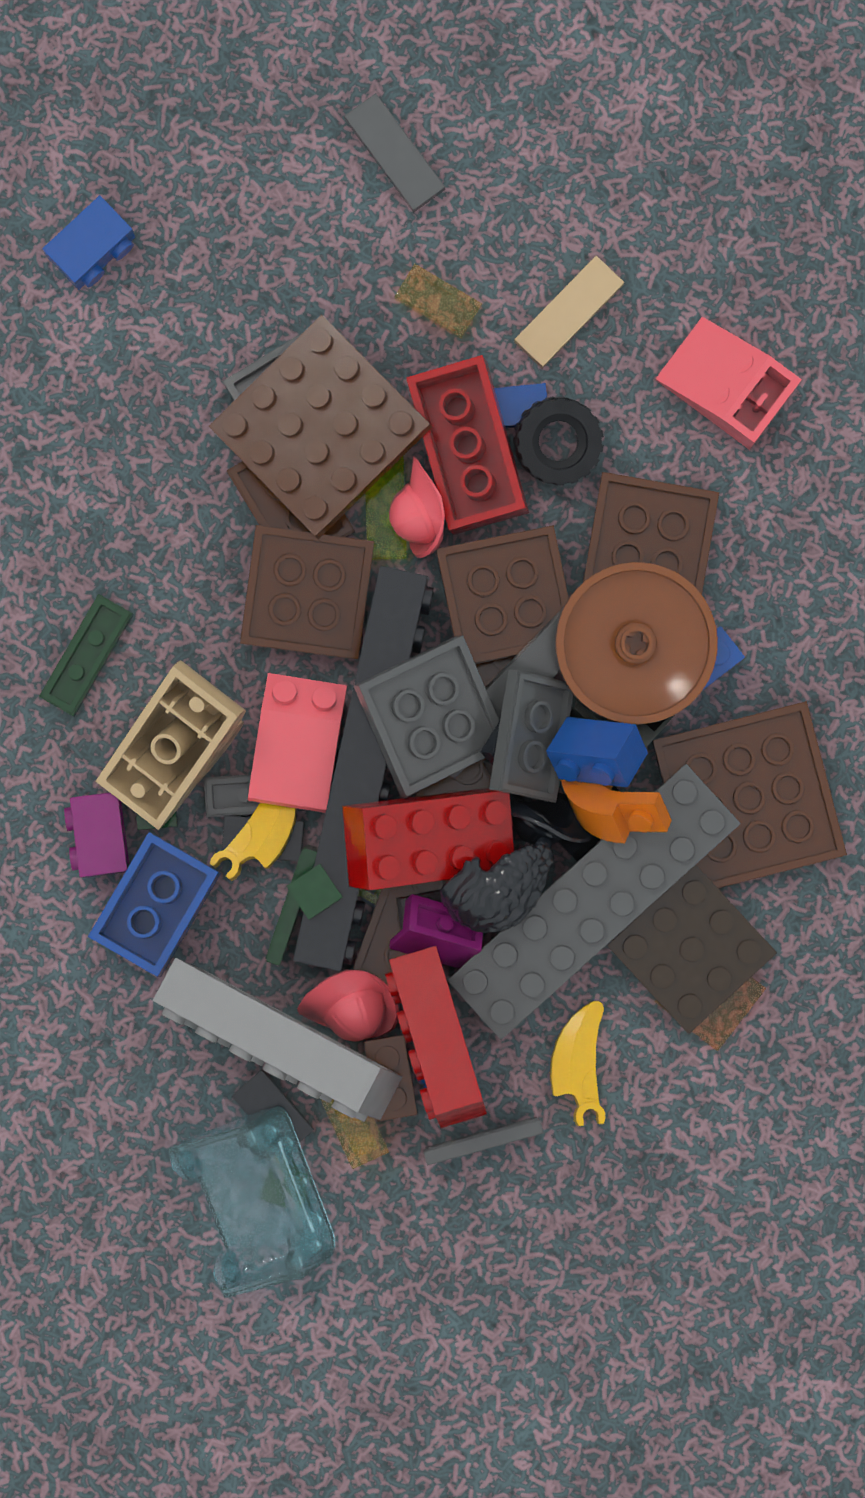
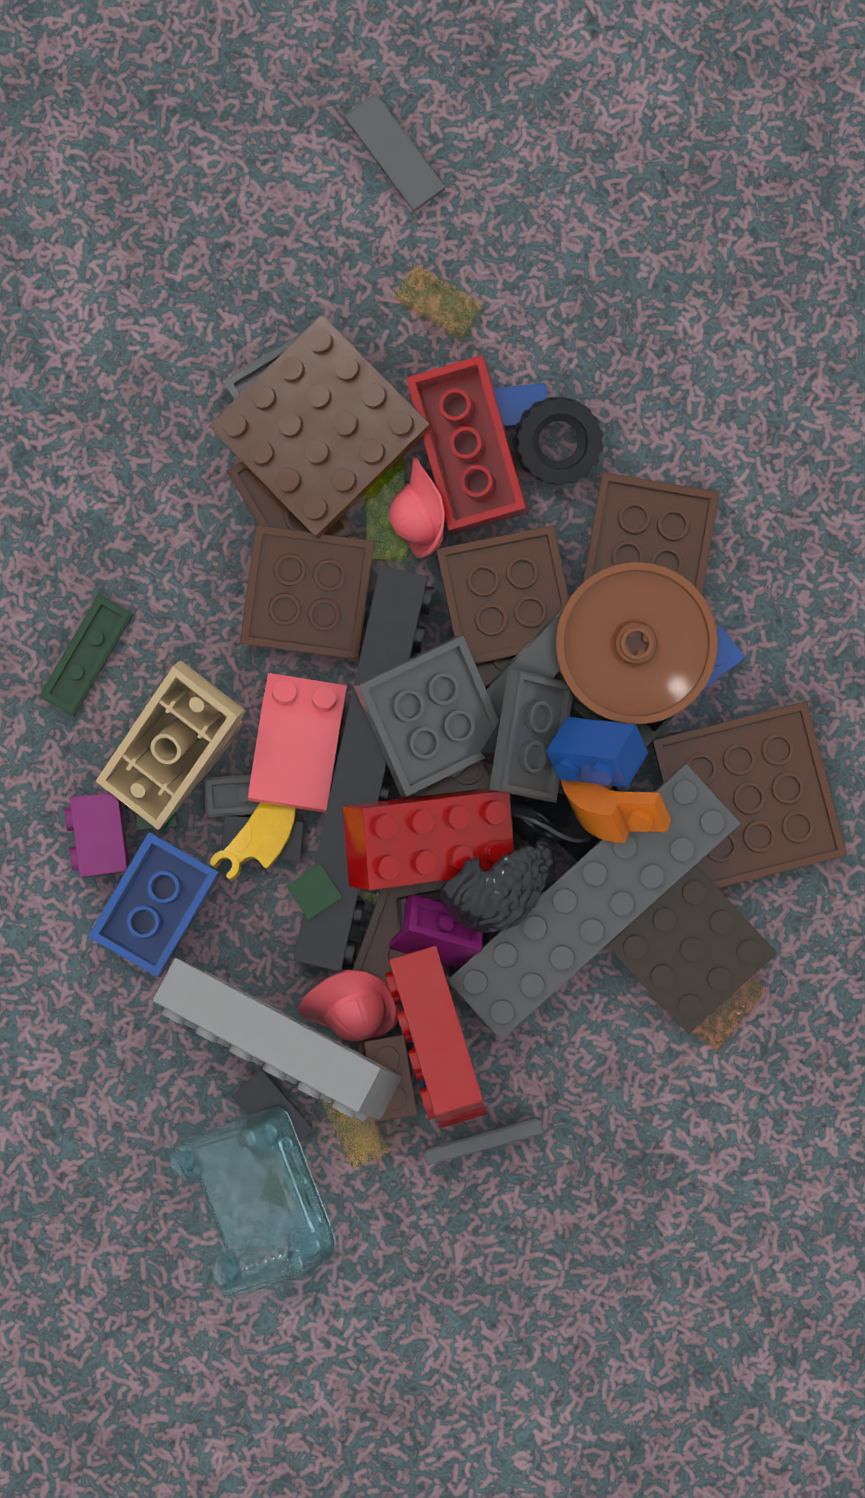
blue brick [42,195,135,290] -> none
dark green tile [265,844,318,966] -> none
tan tile [514,256,625,369] -> none
yellow piece [550,1001,606,1126] -> none
coral slope [655,317,802,450] -> none

